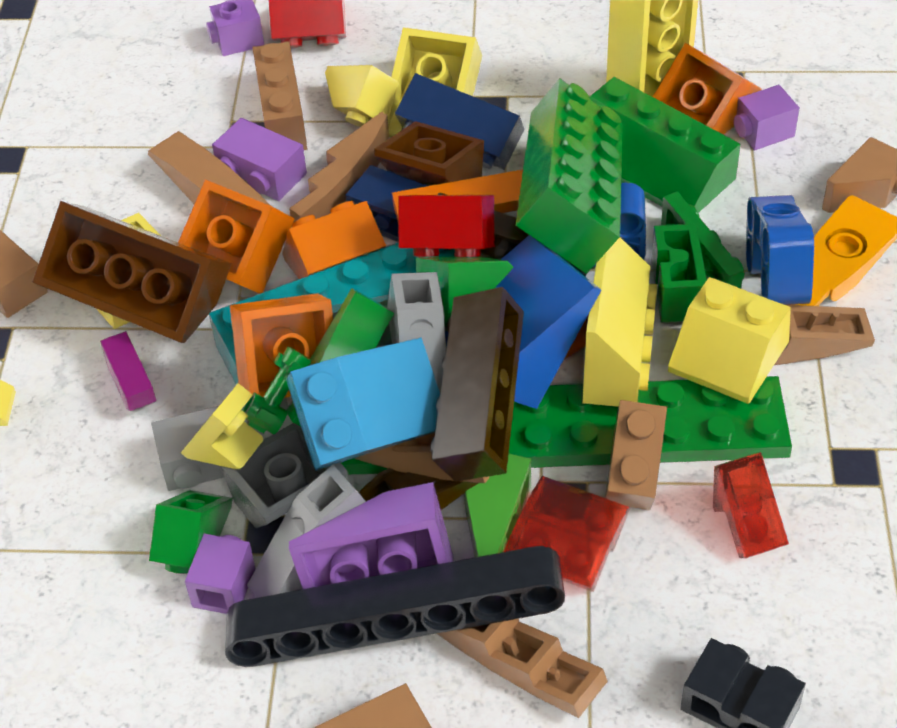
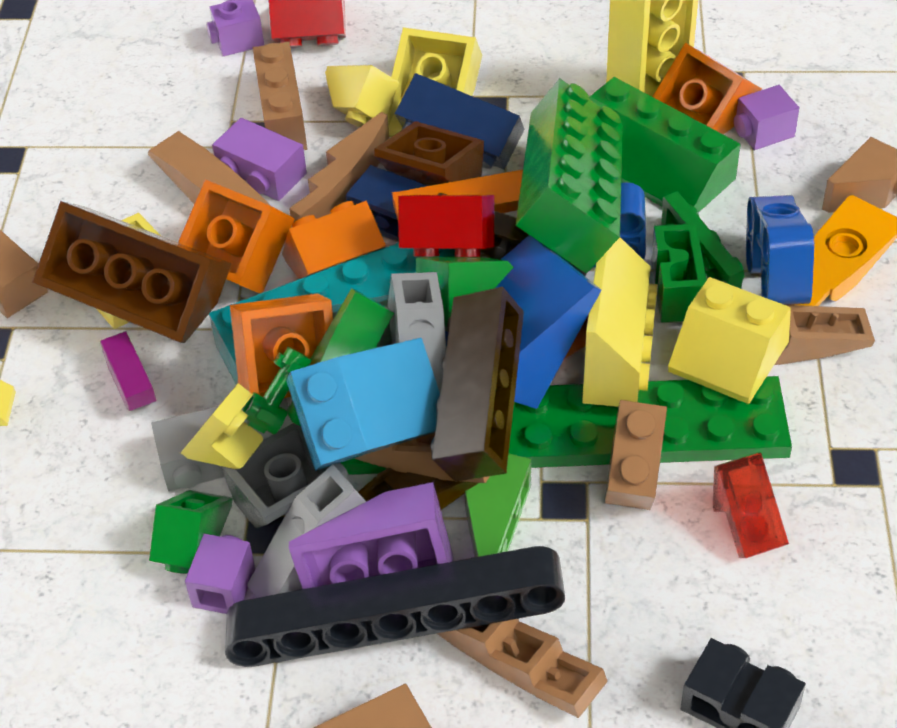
clear red slope [504,476,630,592] -> none

